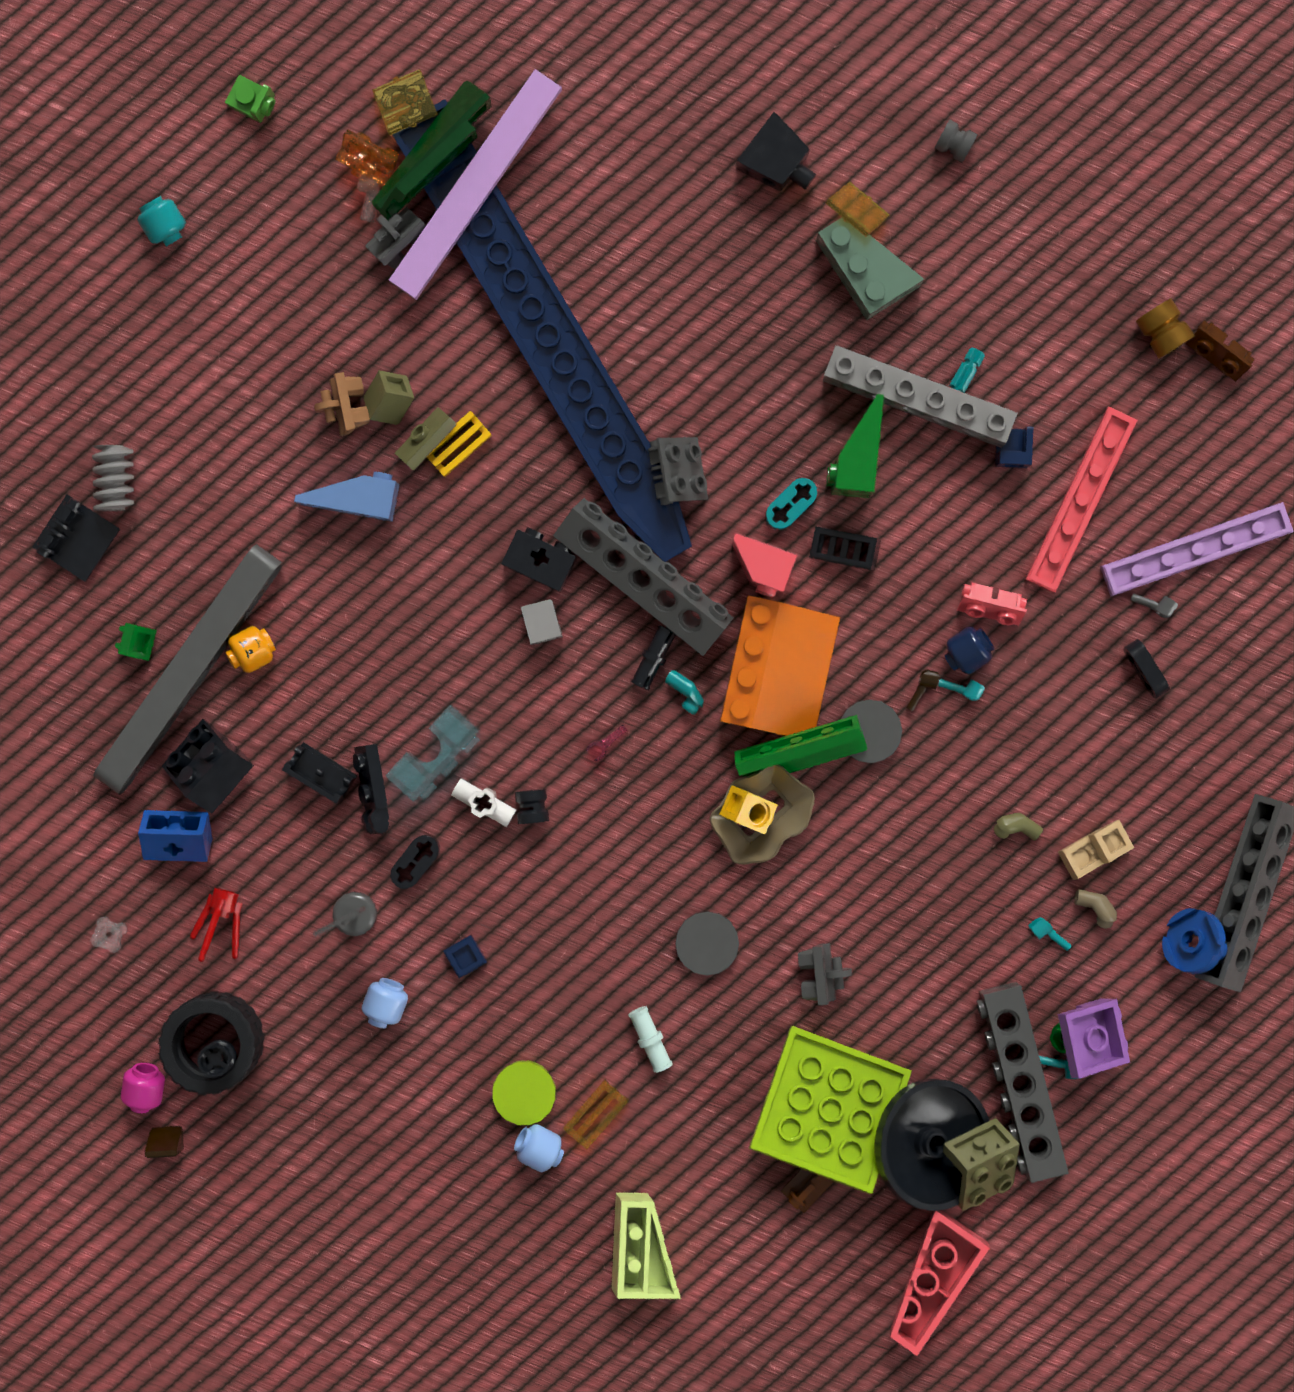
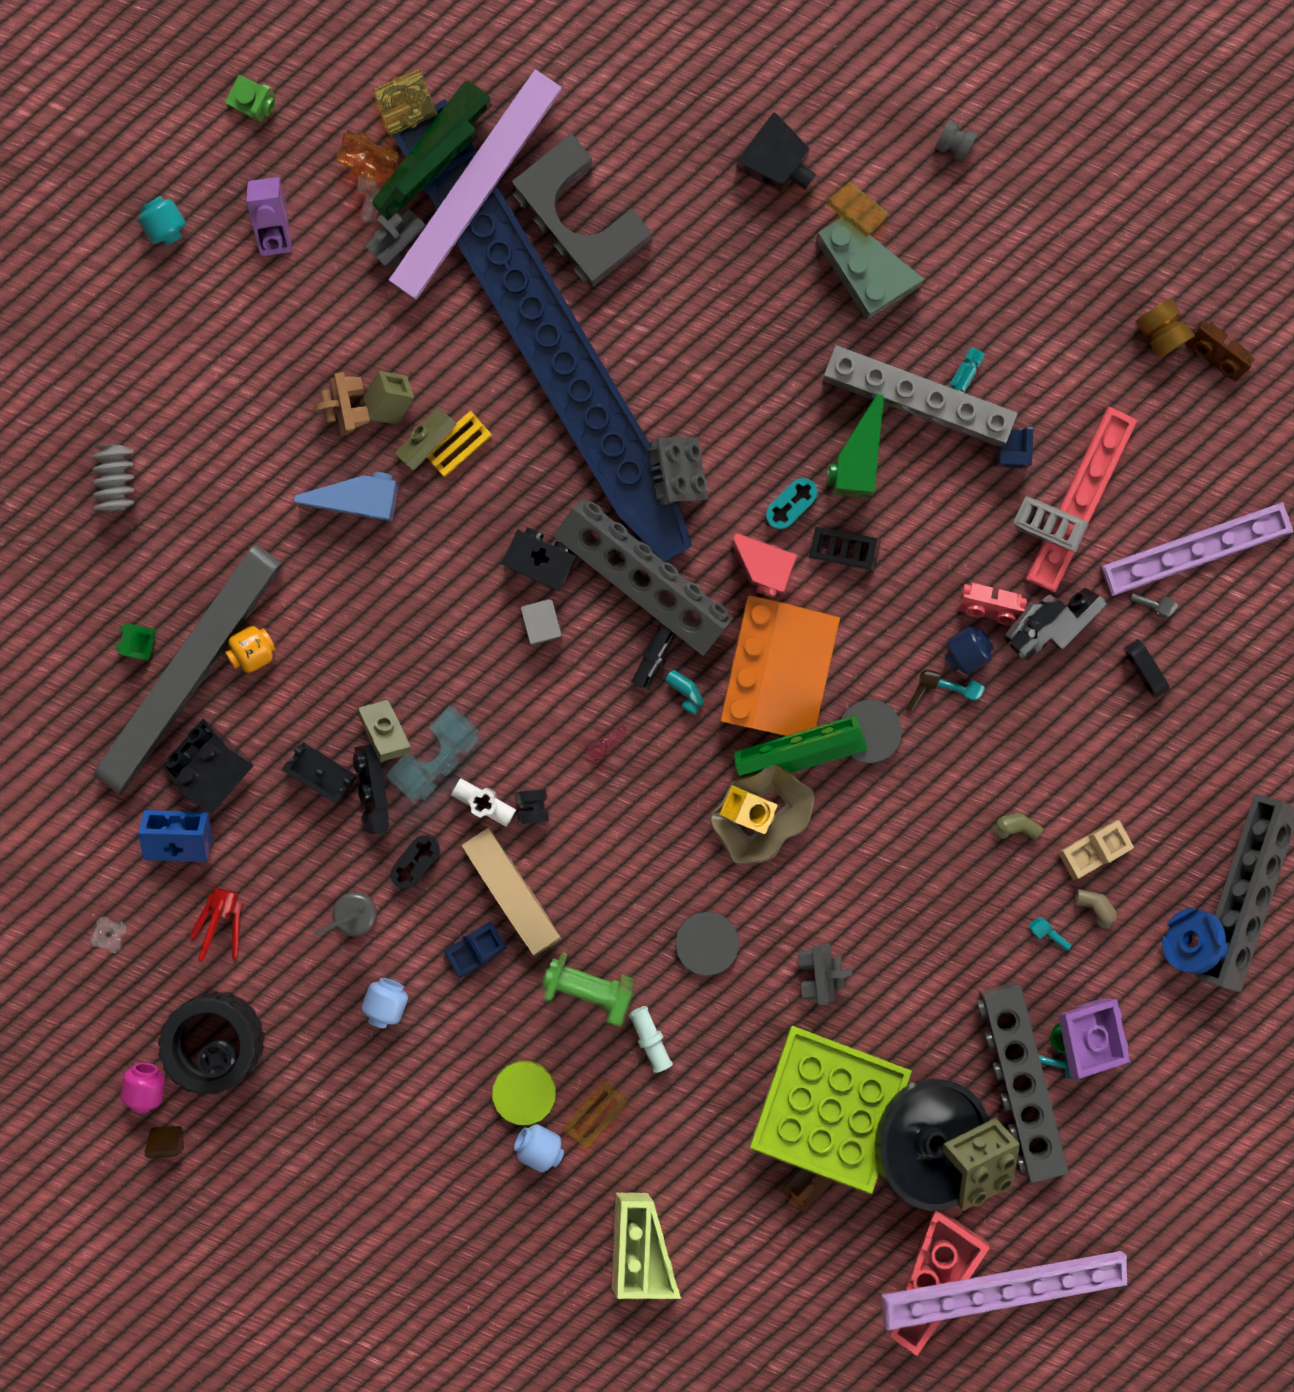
black hinge [32,494,120,582] -> none
none -> medium lavender slope [246,177,292,256]
none -> plate [358,700,411,762]
none -> tan slope [462,828,562,956]
none -> dark blue tile [462,921,507,965]
none -> dark grey arch [512,133,652,287]
none -> bright green fence [541,952,634,1026]
none -> lavender tile [882,1251,1127,1330]
none -> black plate [1003,587,1107,661]
none -> light grey slope [1013,496,1089,553]

